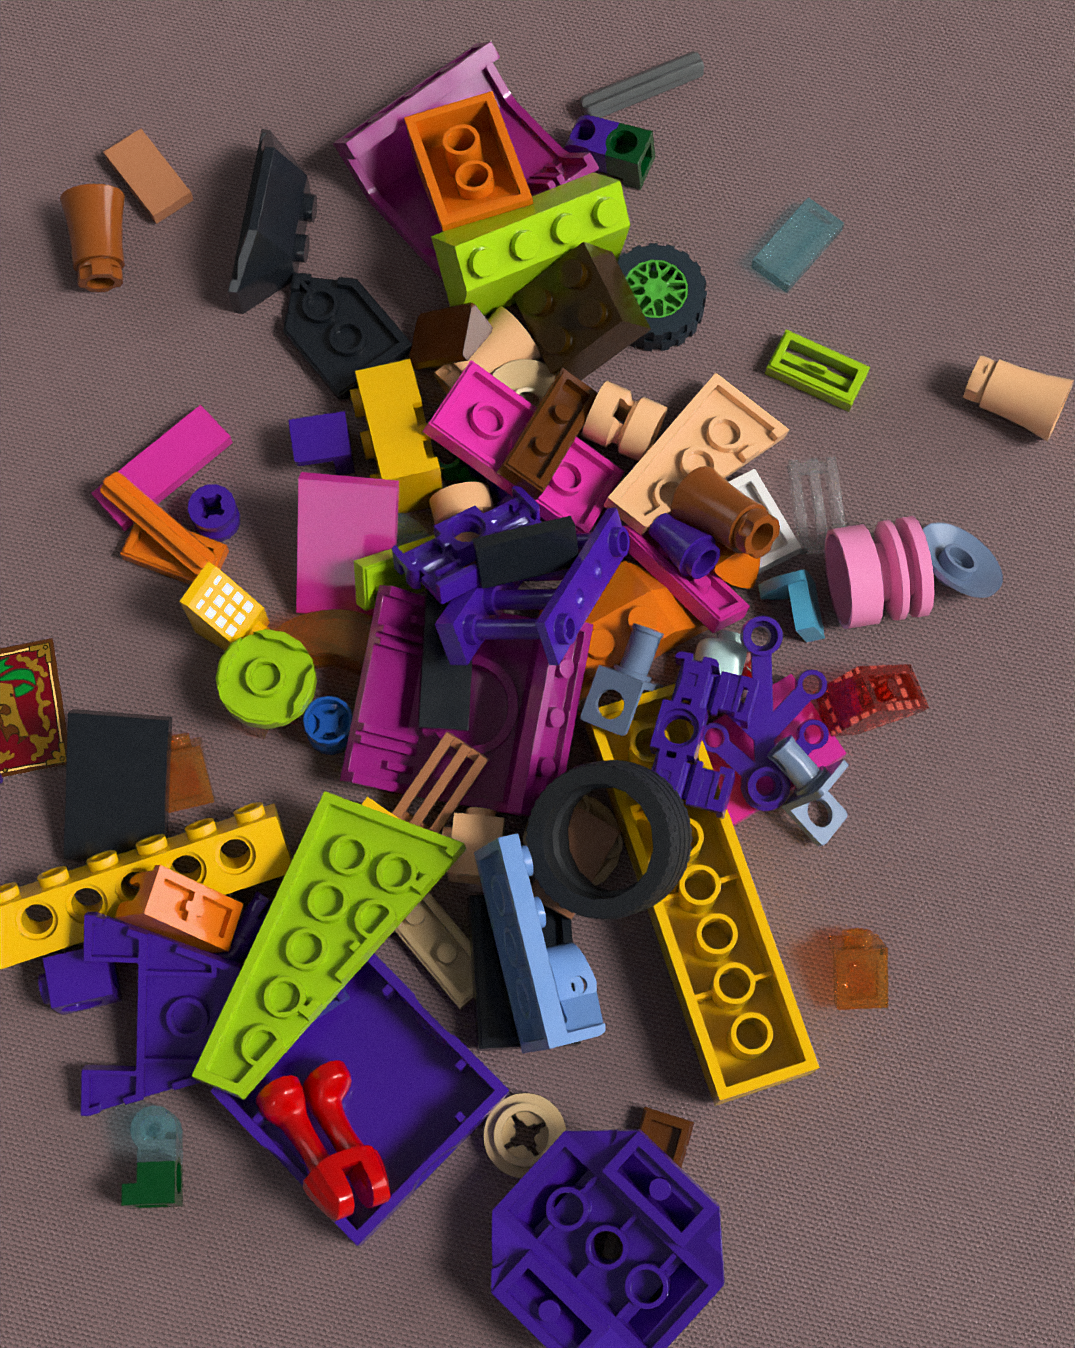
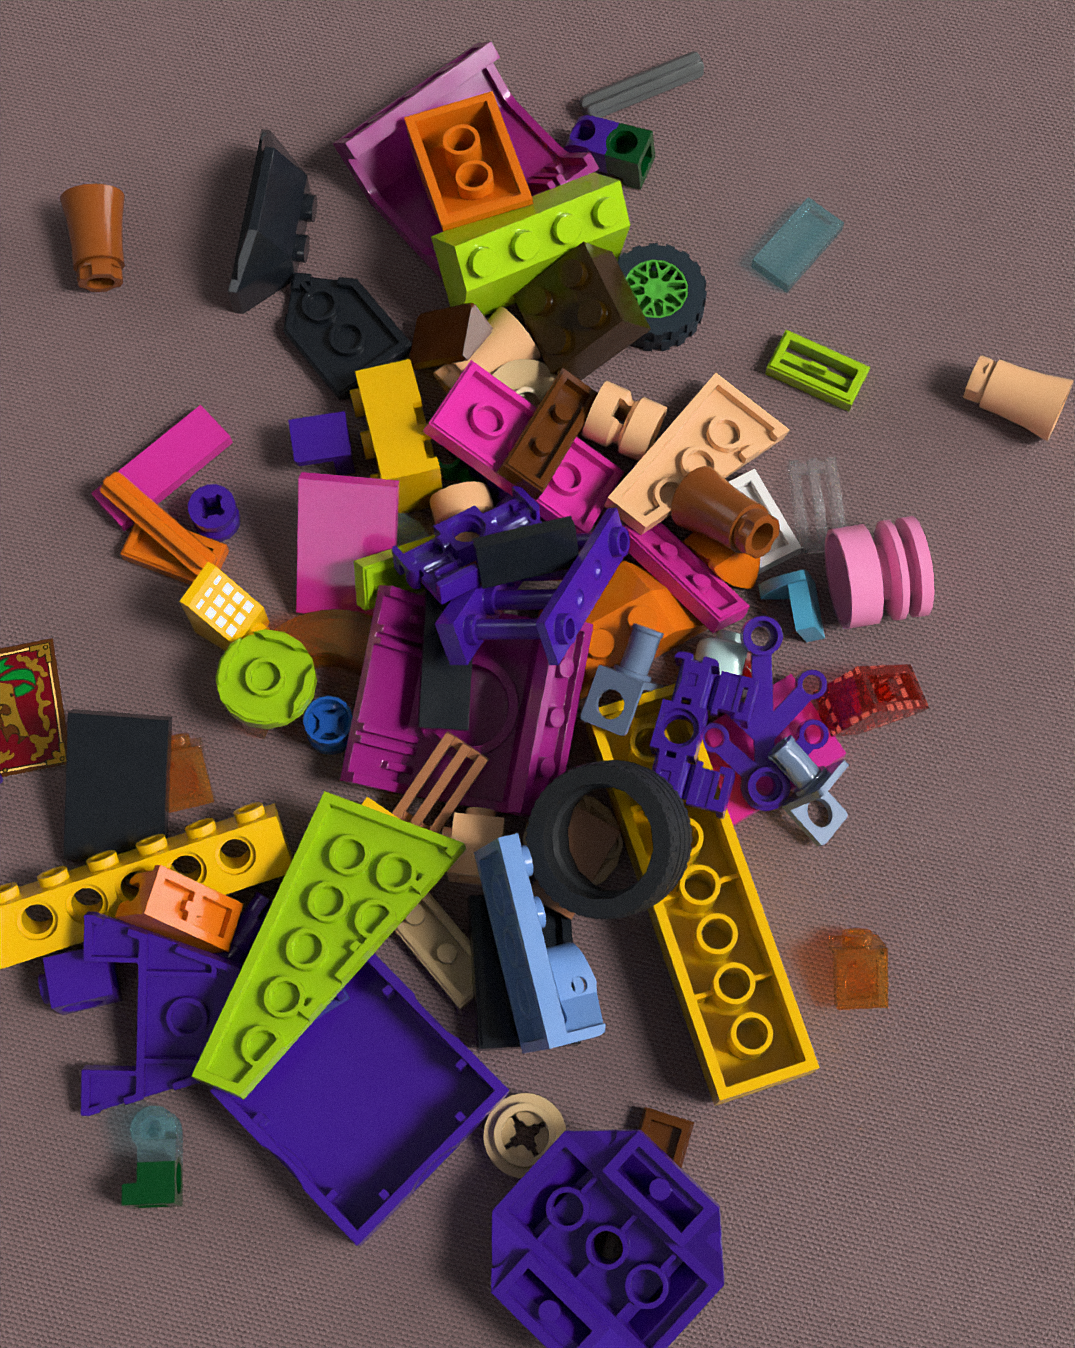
nougat tile [104,128,193,224] -> none
red piece [256,1060,391,1222] -> none
dark purple cone [649,513,720,579] -> none
sand blue dish [923,522,1003,598] -> none

